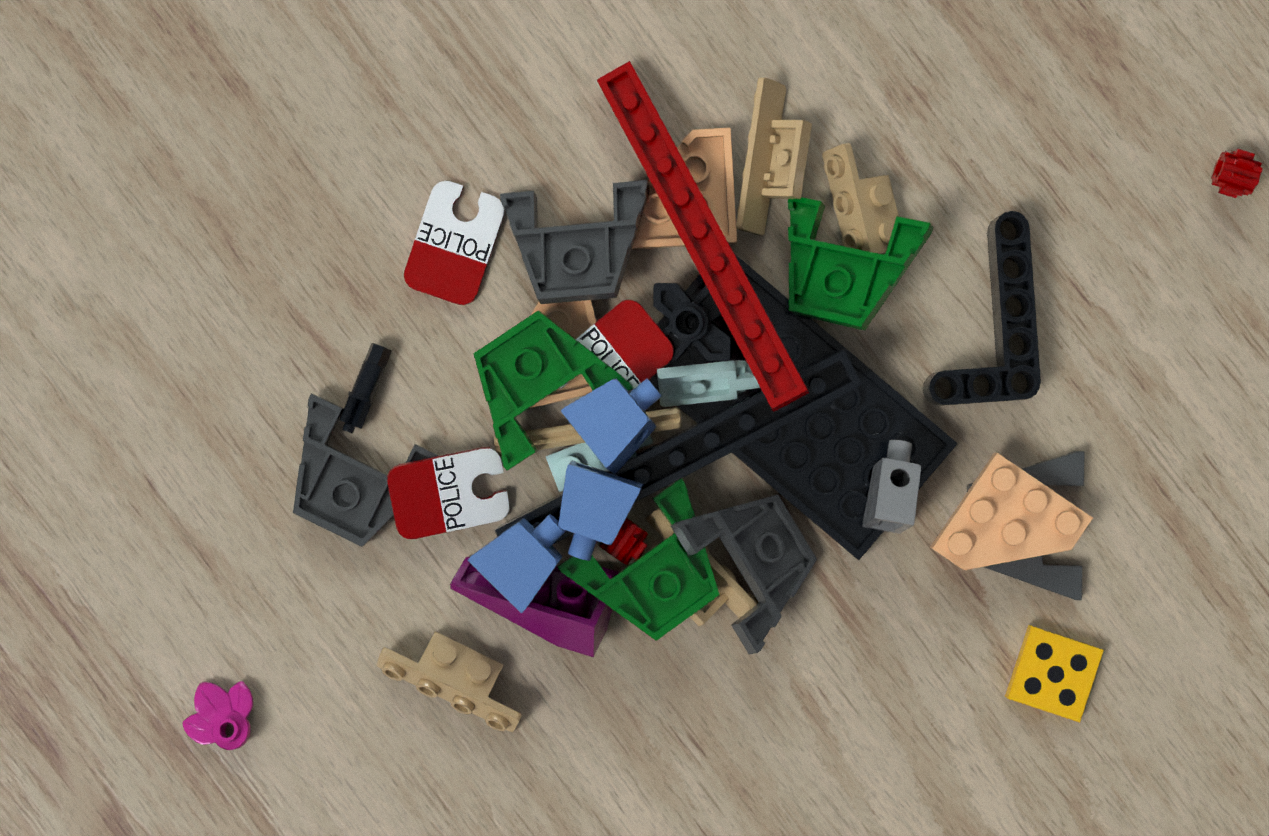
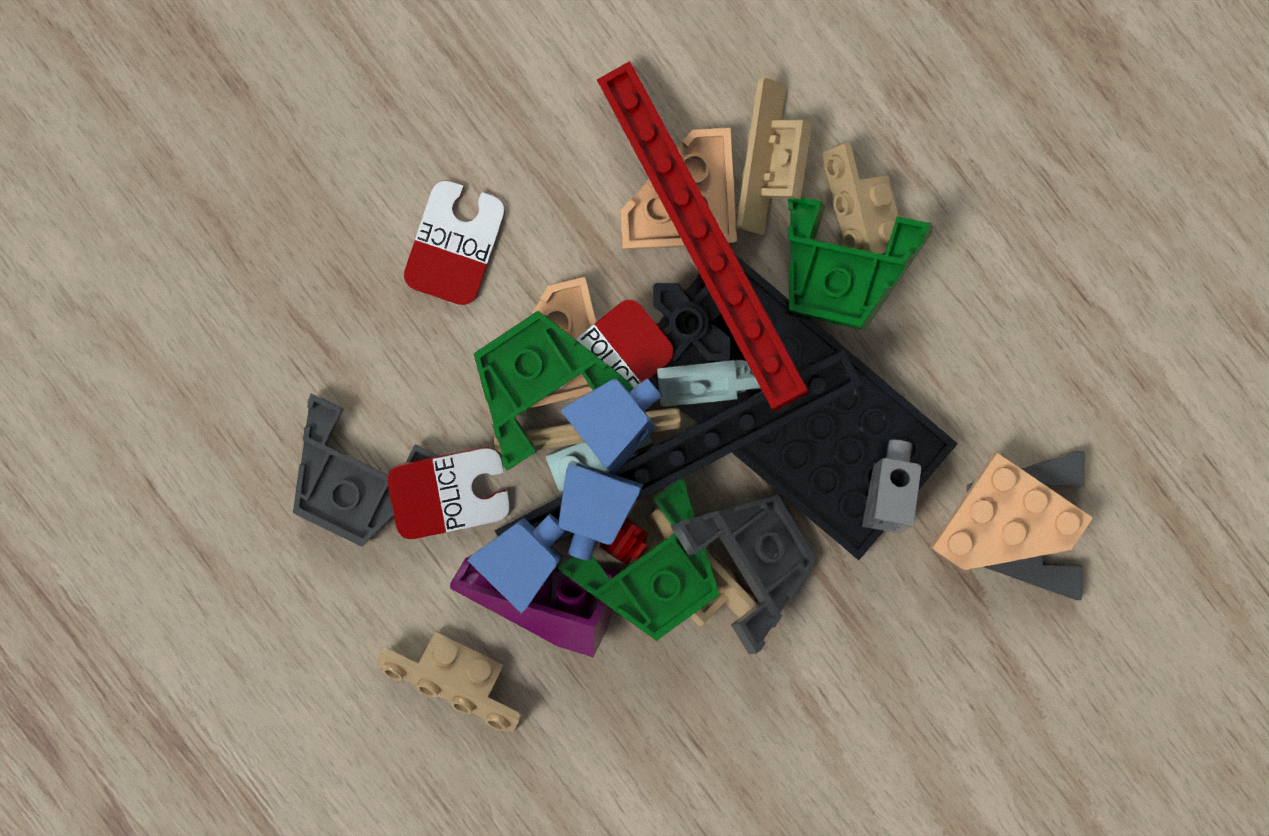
dark pink plate [182,681,253,750] -> none
black piece [340,343,392,434] -> none
dark grey wing [500,180,650,304] -> none
black beam [923,211,1041,406] -> none
yellow tile [1005,625,1104,723] -> none
red gear [1211,148,1263,198] -> none

